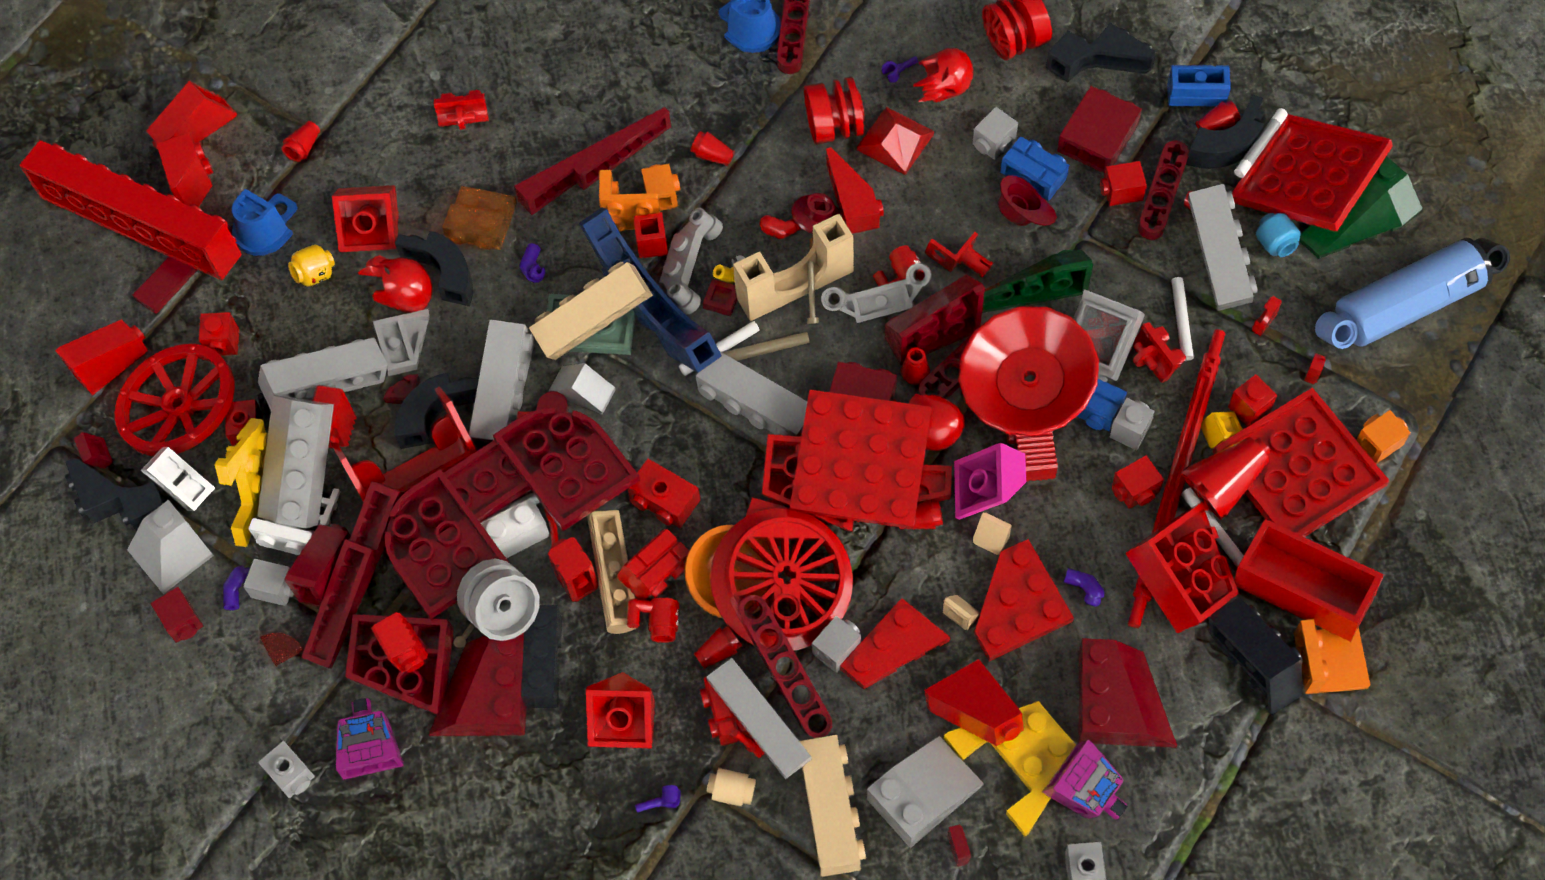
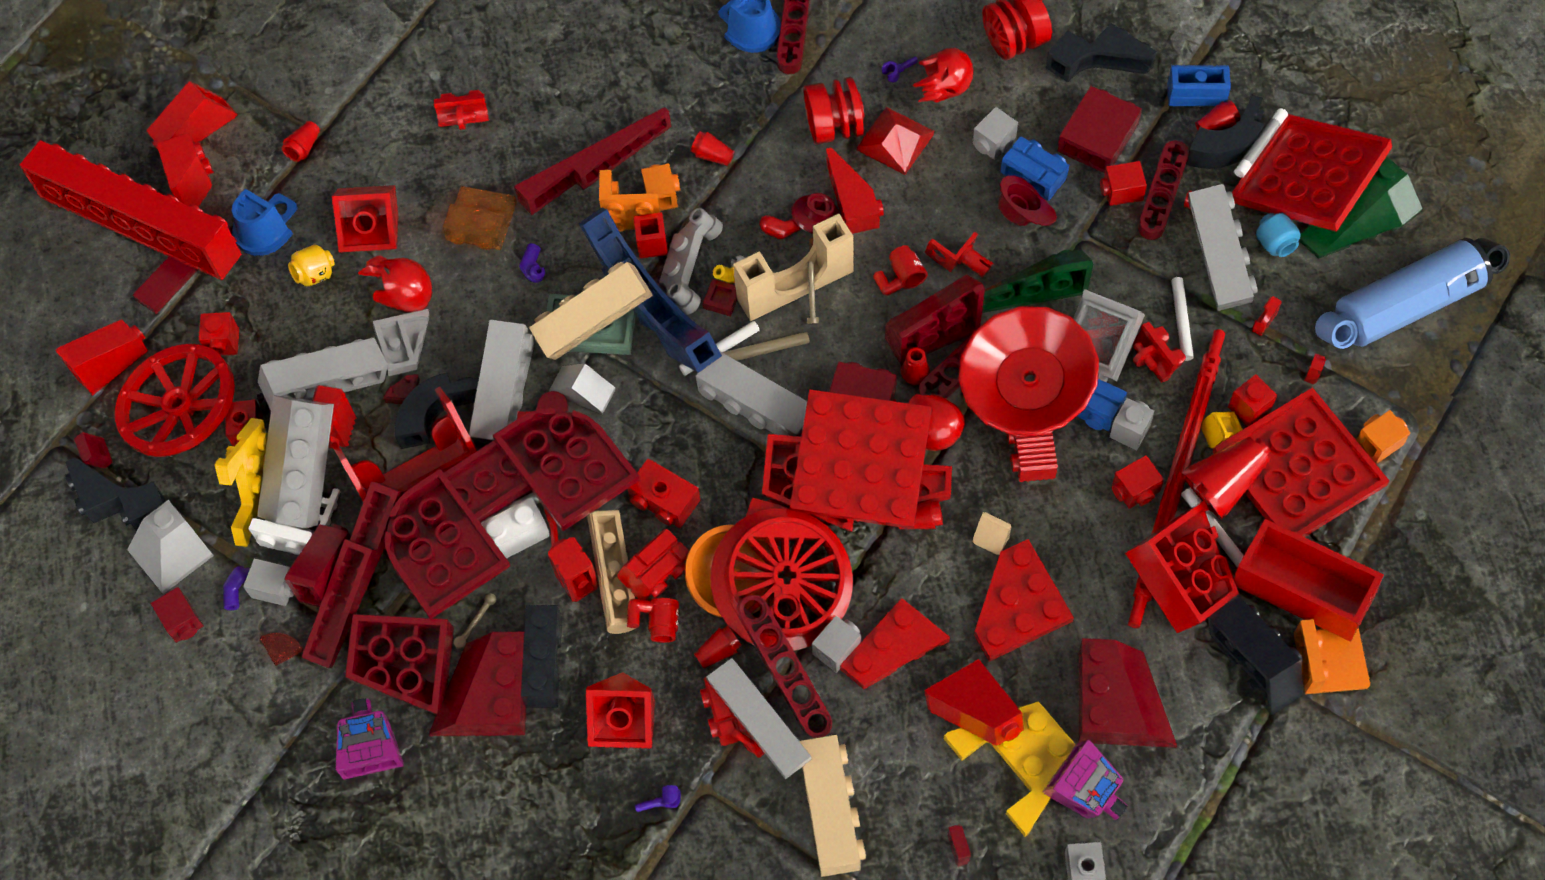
white brick [141,447,215,511] -> none
light grey brick [258,740,315,798] -> none
red brick [371,612,428,673] -> none
black arch [395,231,473,307] -> none
light grey wheel [457,559,540,641] -> none
tan brick [707,768,756,807] -> none
light grey plate [821,263,932,323] -> none
light grey slope [867,736,984,848] -> none
tan slope [943,595,980,630] -> none
dark pink slope [954,443,1026,520] -> none
dark purple arm [1064,568,1104,607] -> none

